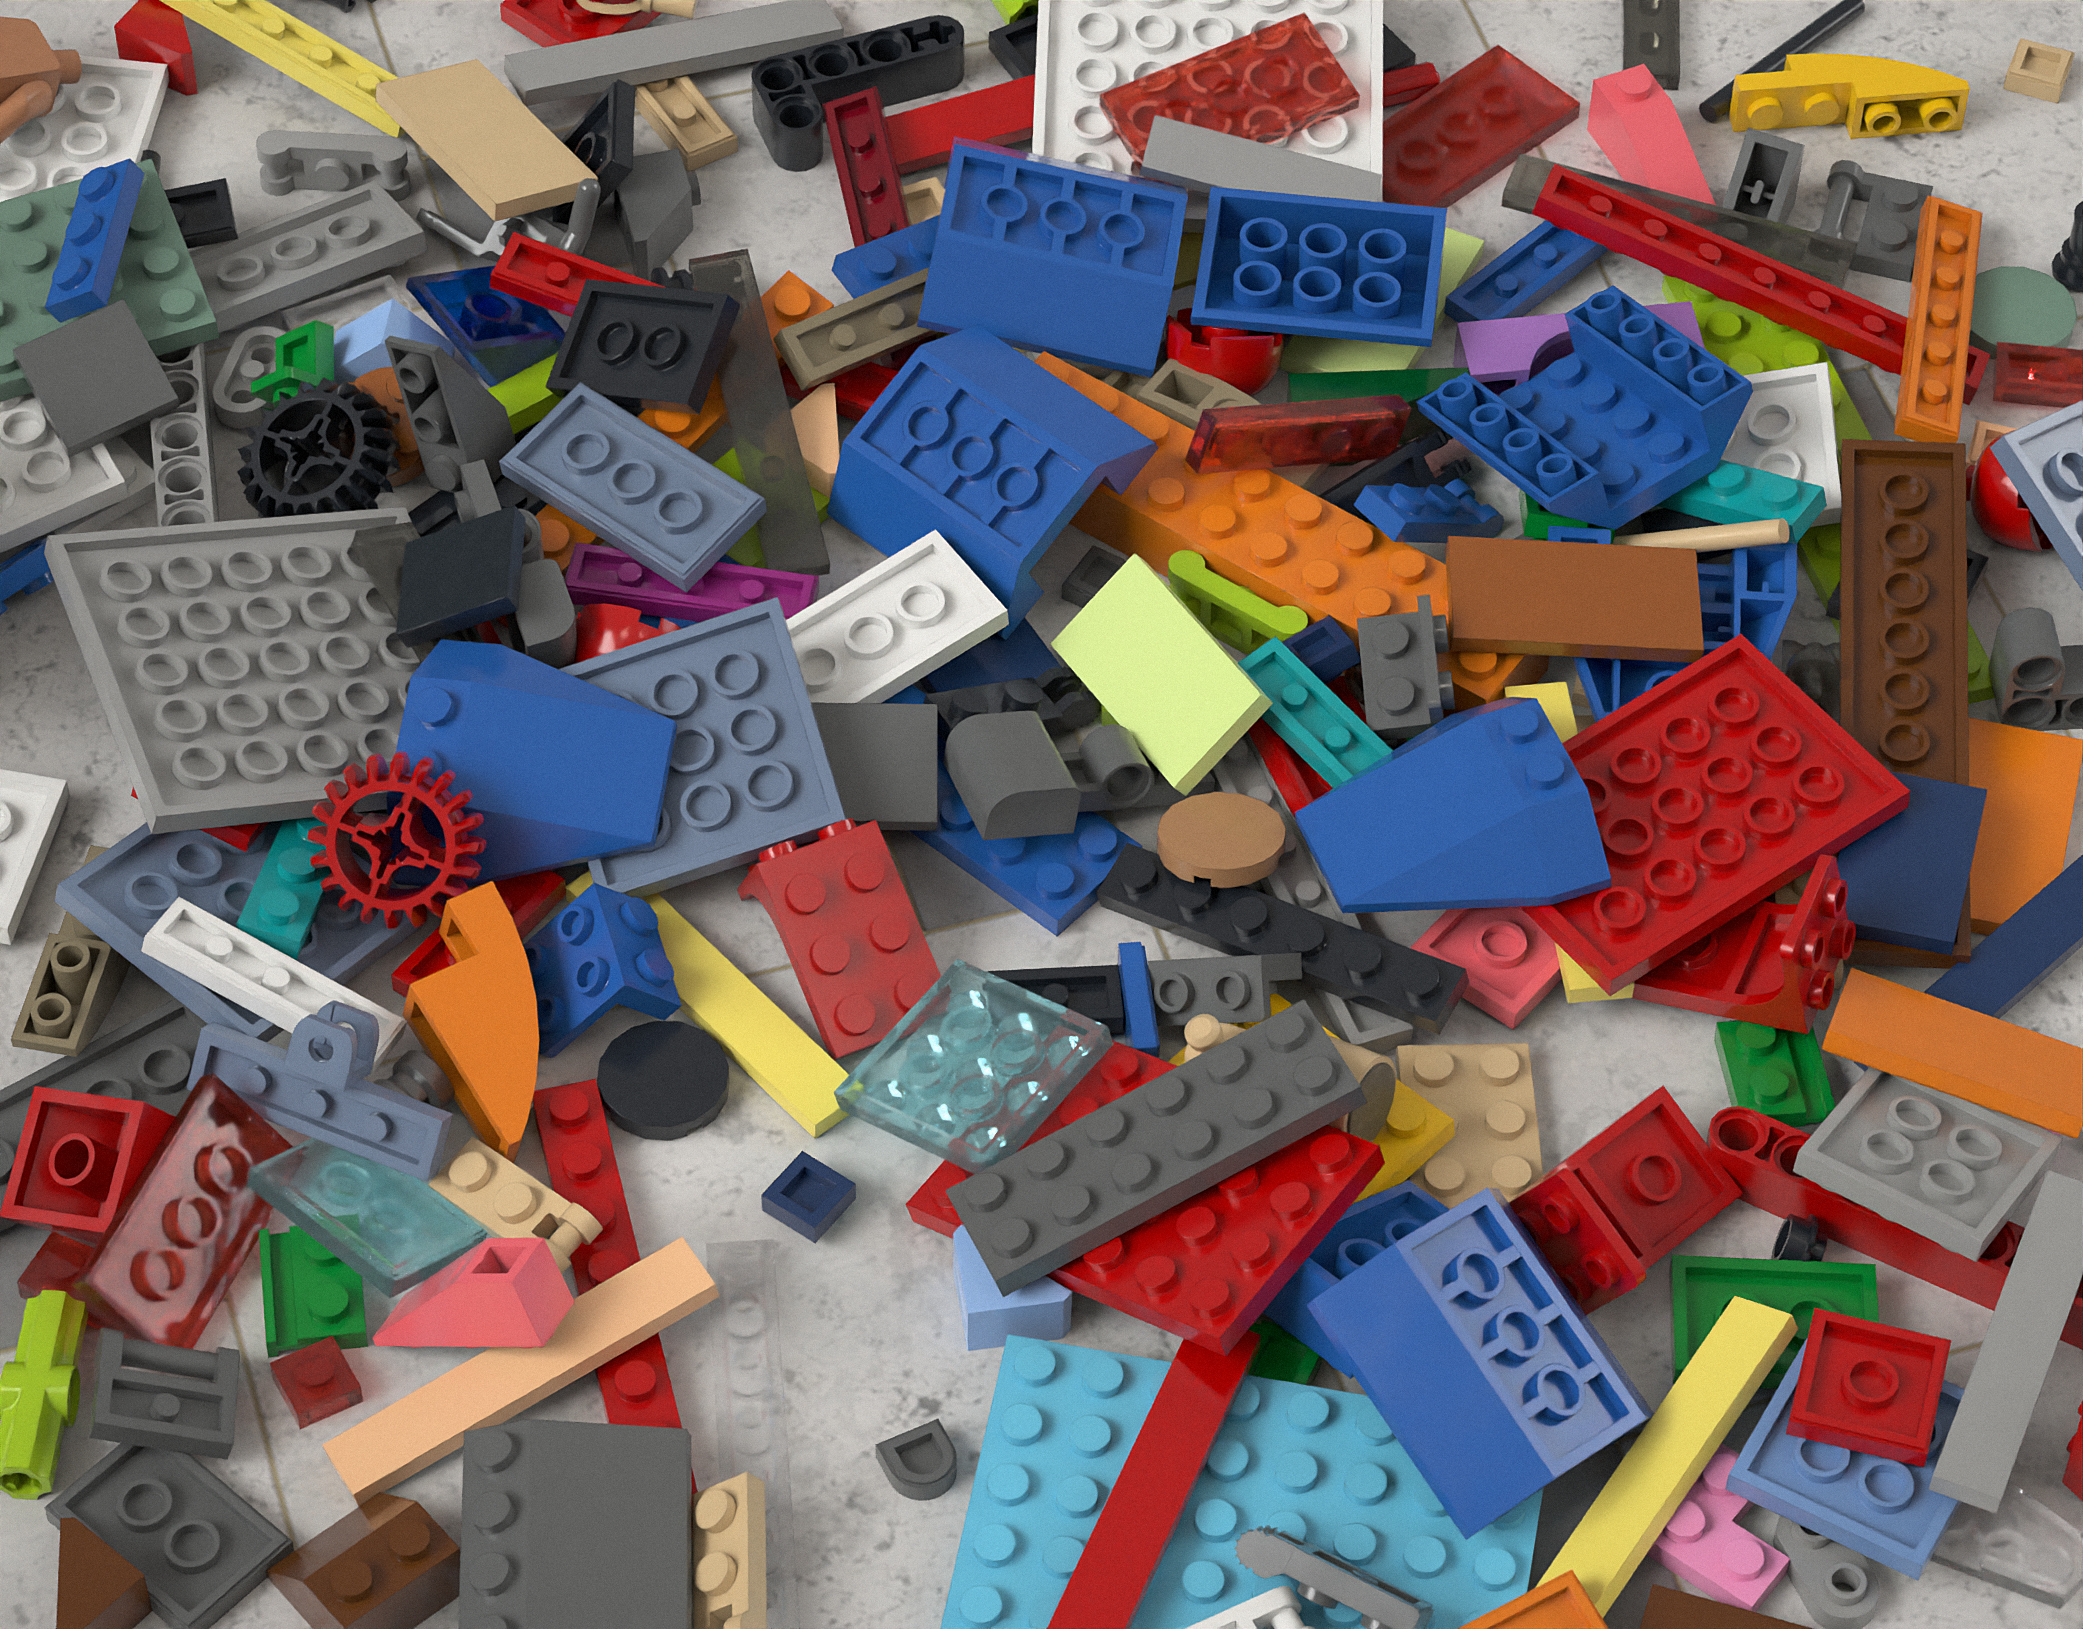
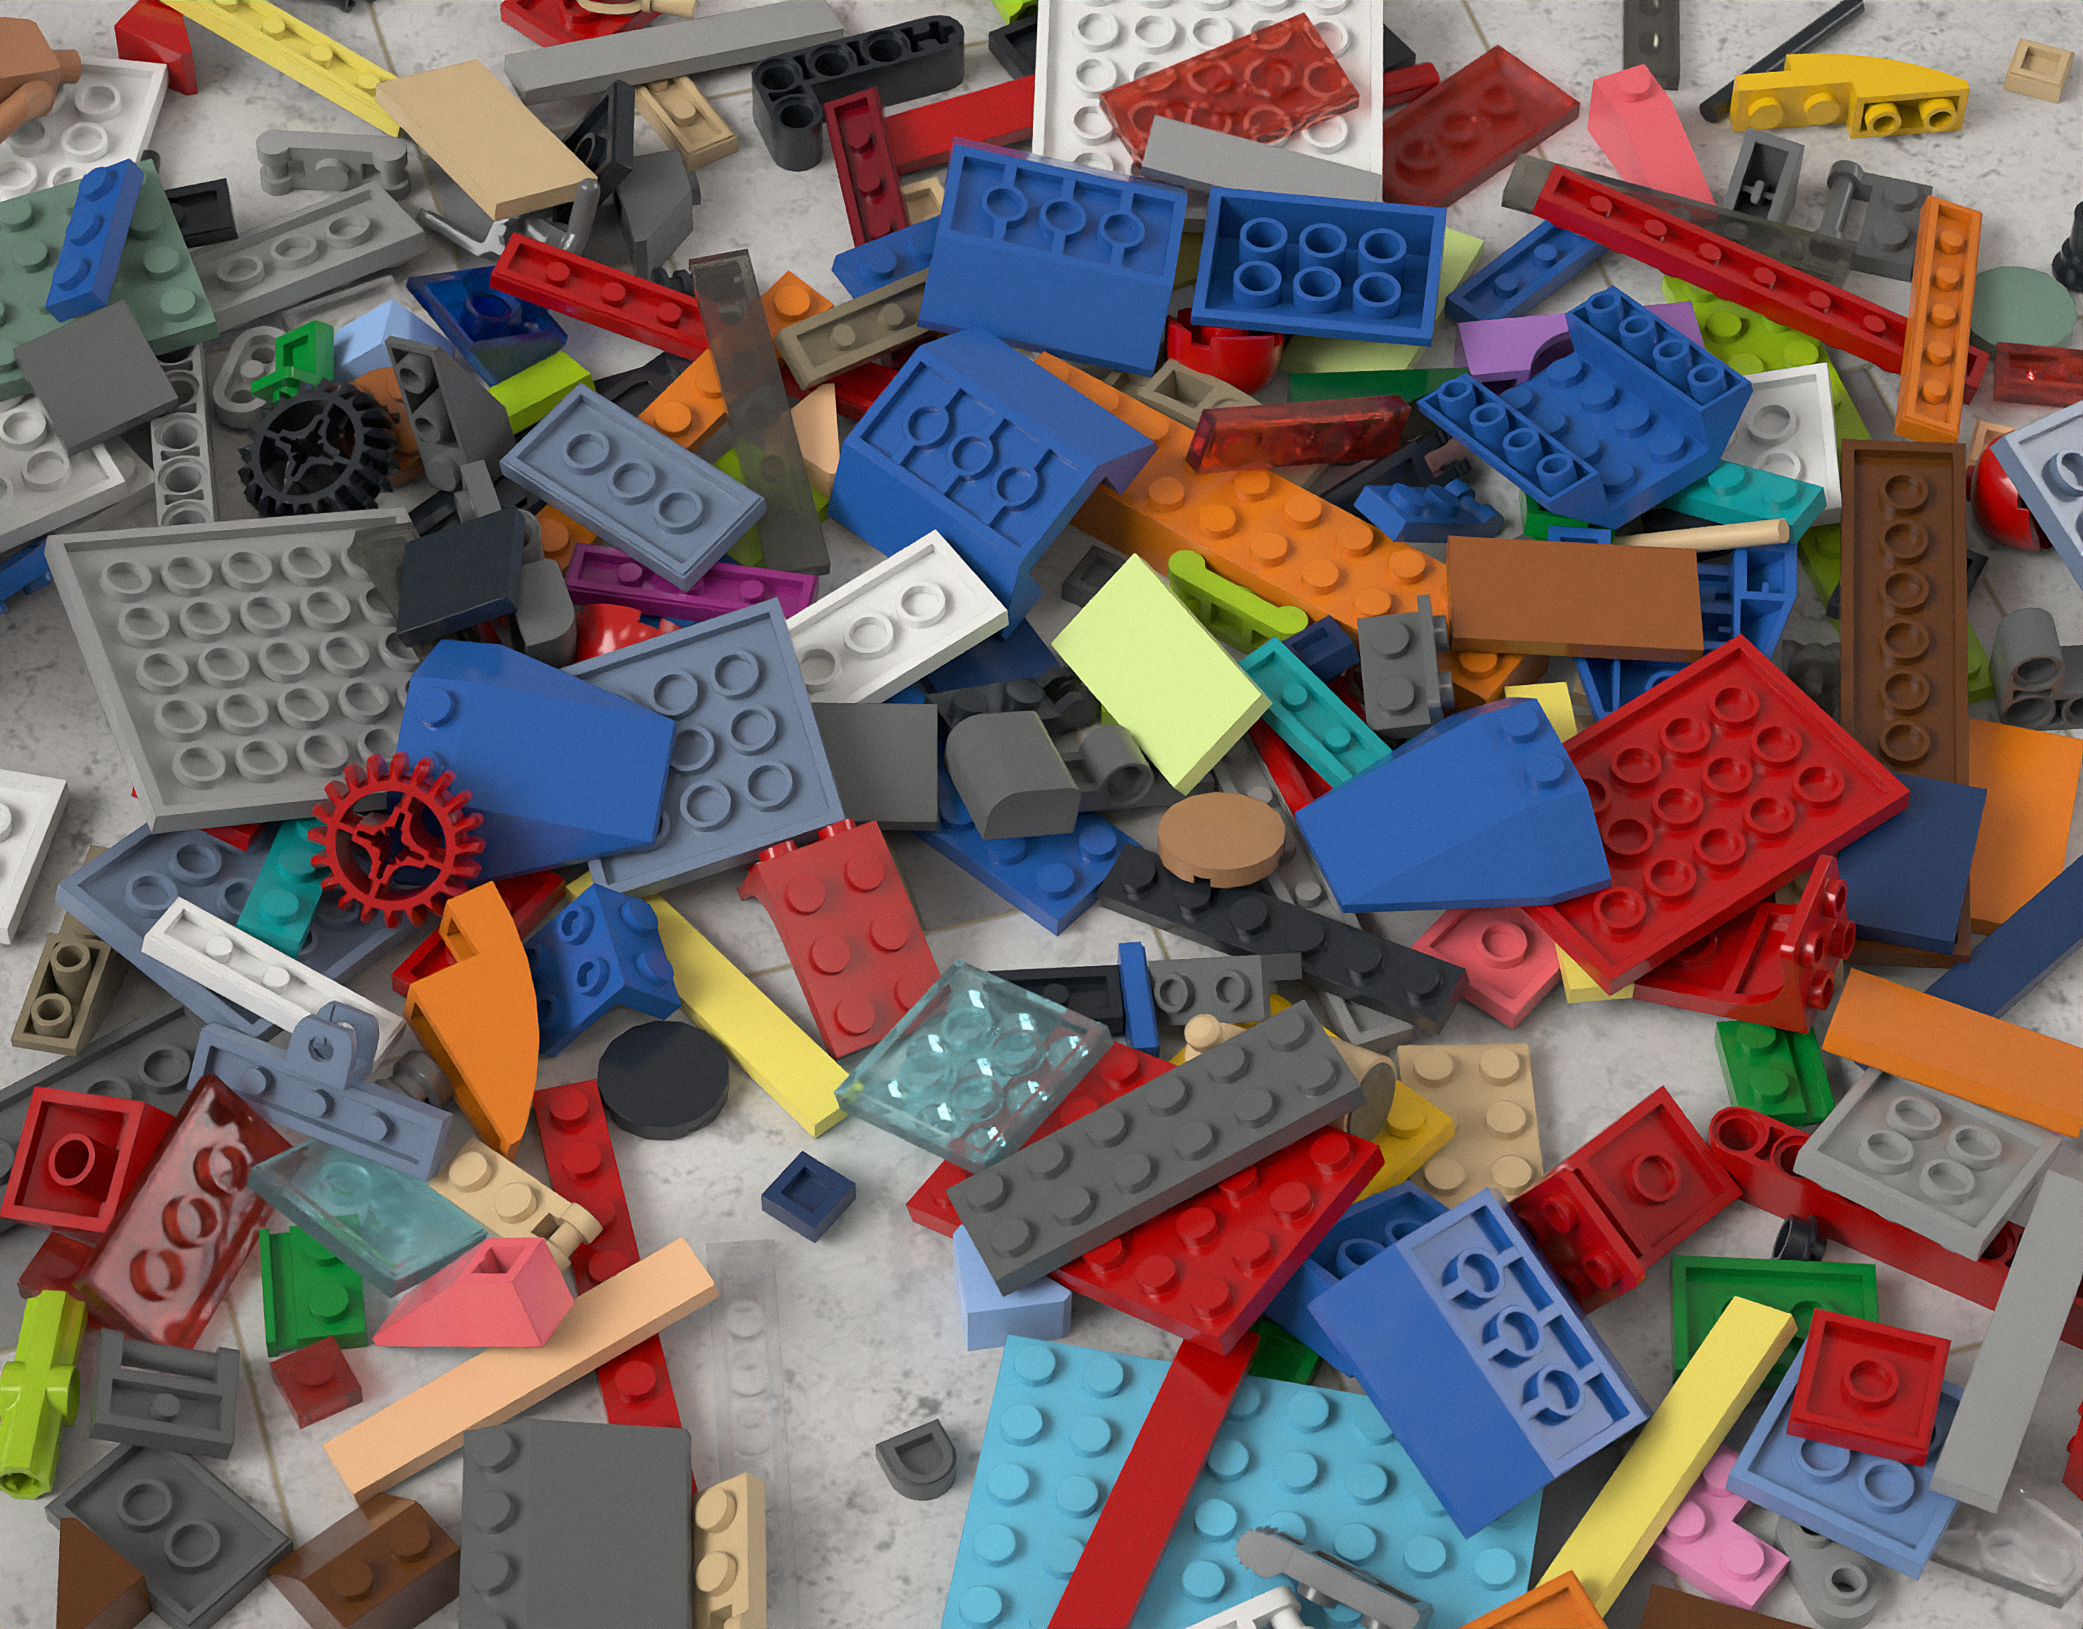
black plate [545,279,741,415] -> none

